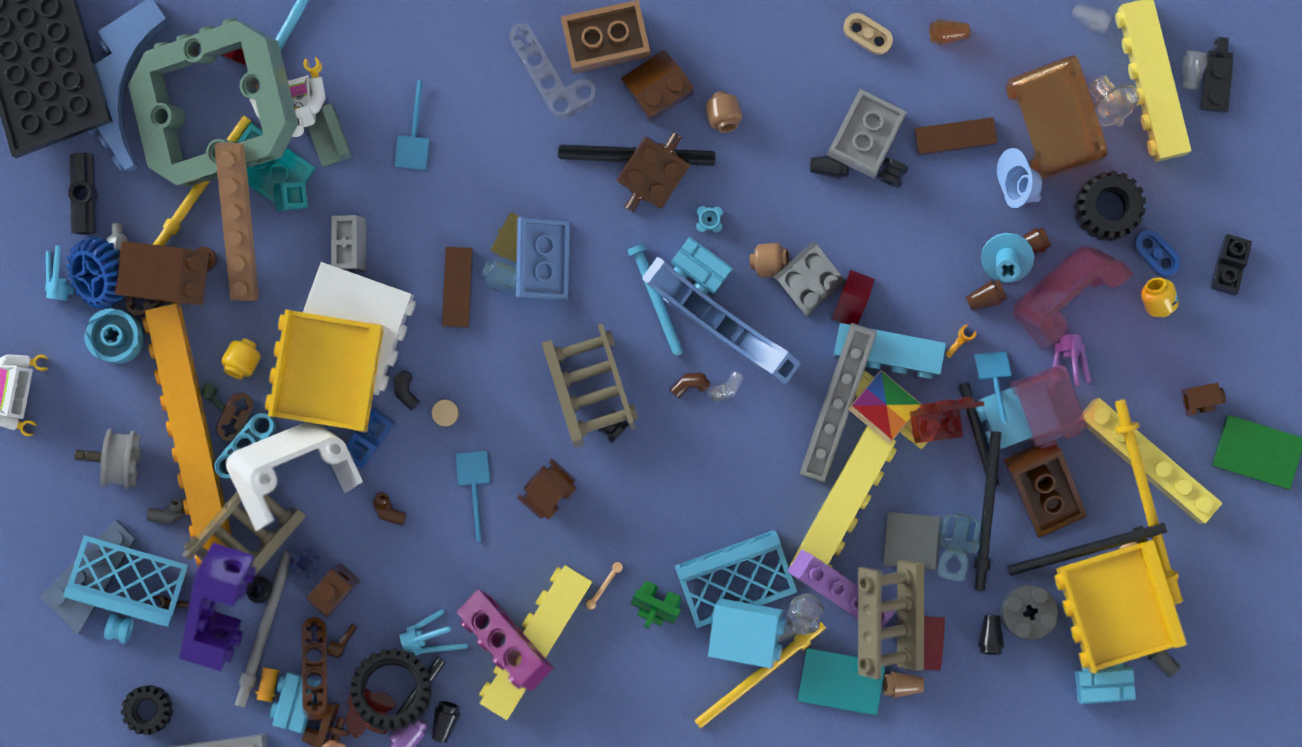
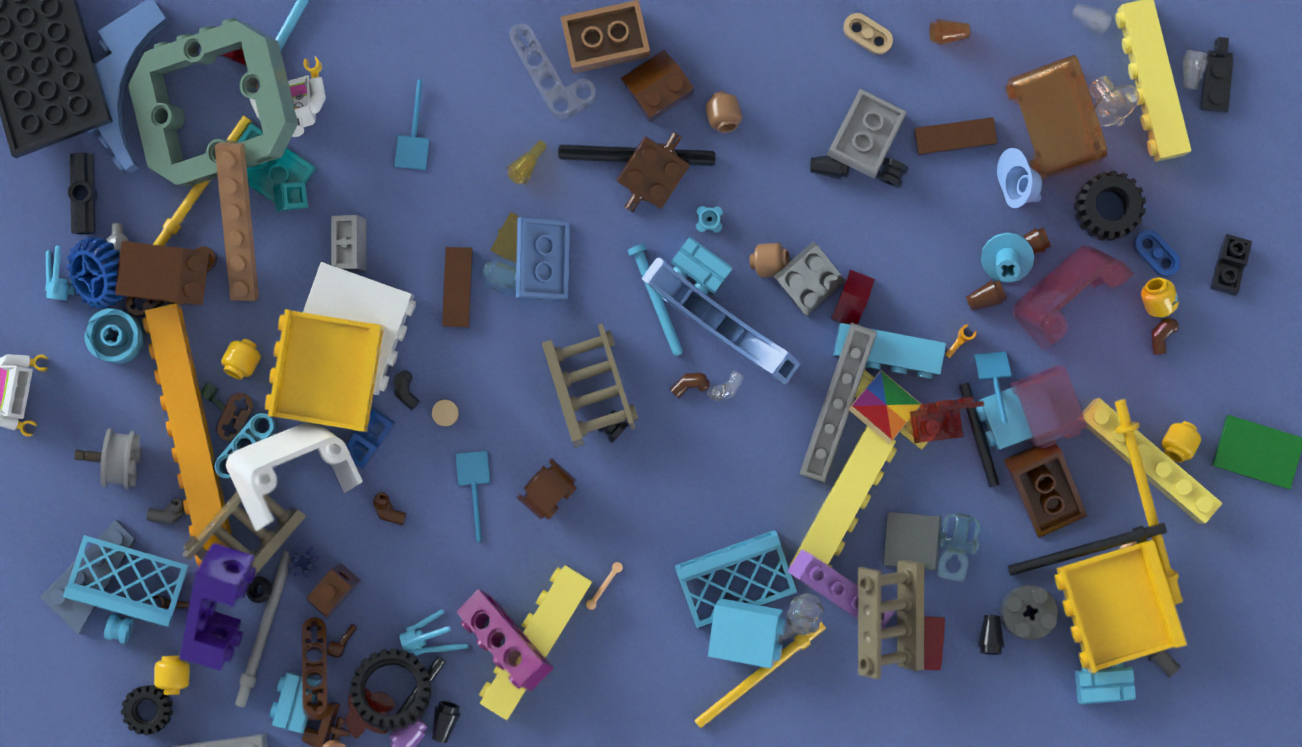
light orange pin [255,667,280,702] -> none
sand green panel [307,103,353,167] -> none
green hips [630,581,681,629] -> none
teal tile [797,648,885,715] -> none
medium nougat cone [883,671,924,698] -> none
black bar [974,431,1002,591] -> none
medium lavender plant [1047,334,1091,397] -> none
reddish brown brick [1181,383,1226,416] -> none
none -> yellow head [154,655,190,695]
none -> clear yellow cone [506,140,547,185]
none -> reddish brown arm [1151,318,1179,355]
none -> yellow head [1161,421,1202,463]

